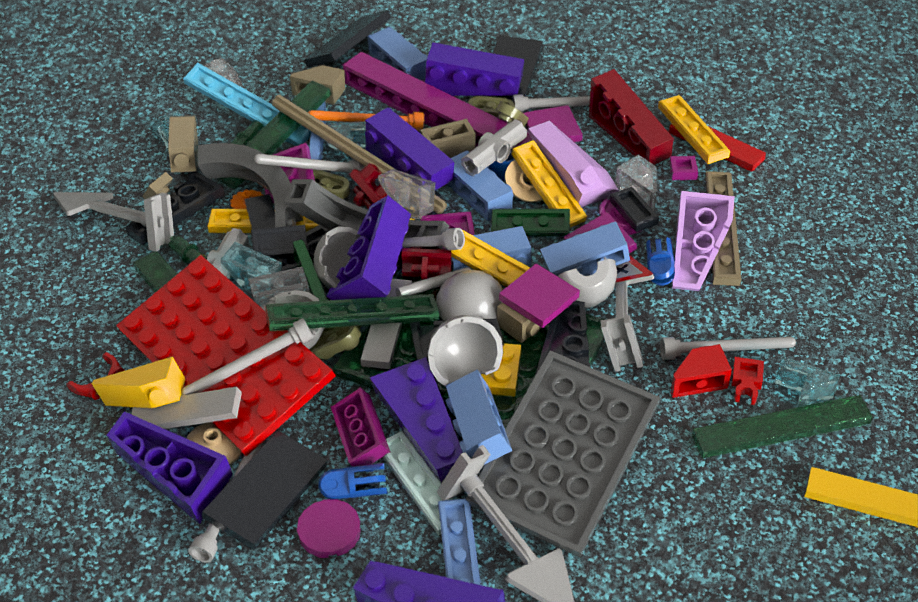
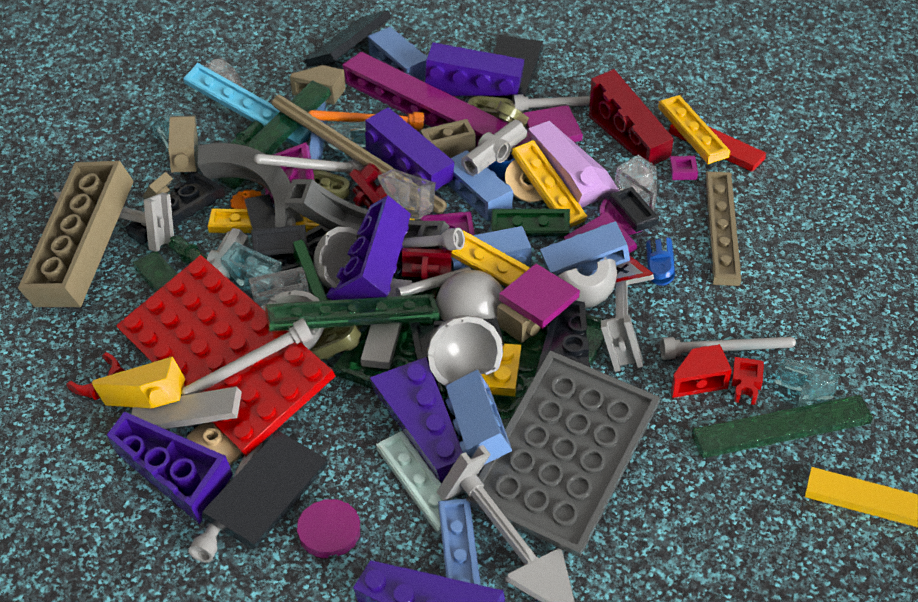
blue arm [318,463,388,499] -> none
magenta piece [331,388,390,466] -> none
lavender wedge [672,191,734,291] -> none
none -> dark tan brick [18,161,134,307]

